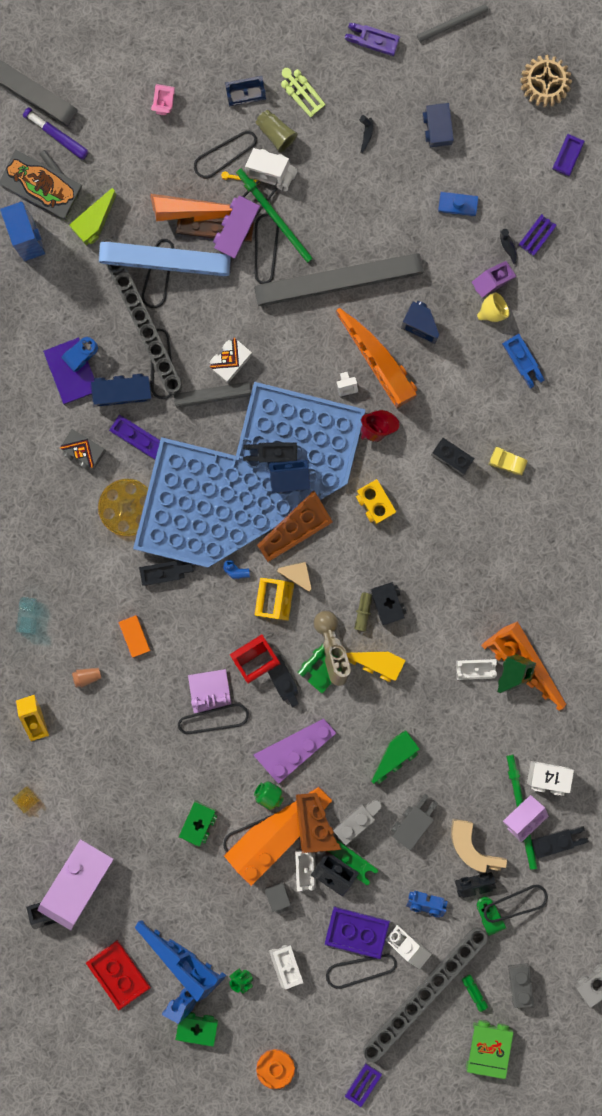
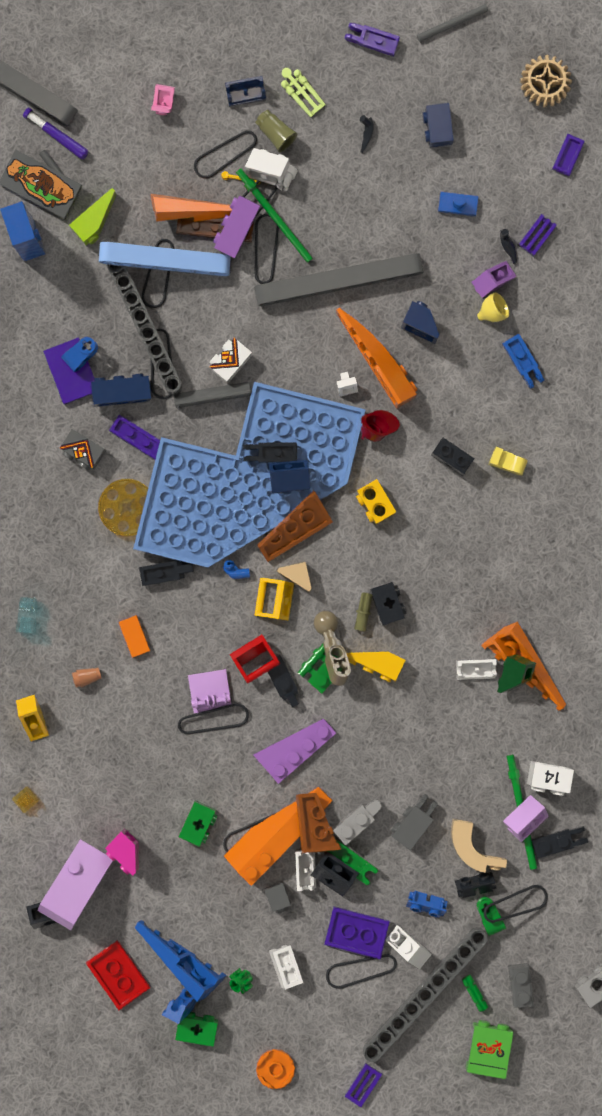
green head [254,781,284,810] -> none
green slope [371,730,420,784] -> none
none -> dark pink slope [105,828,139,876]

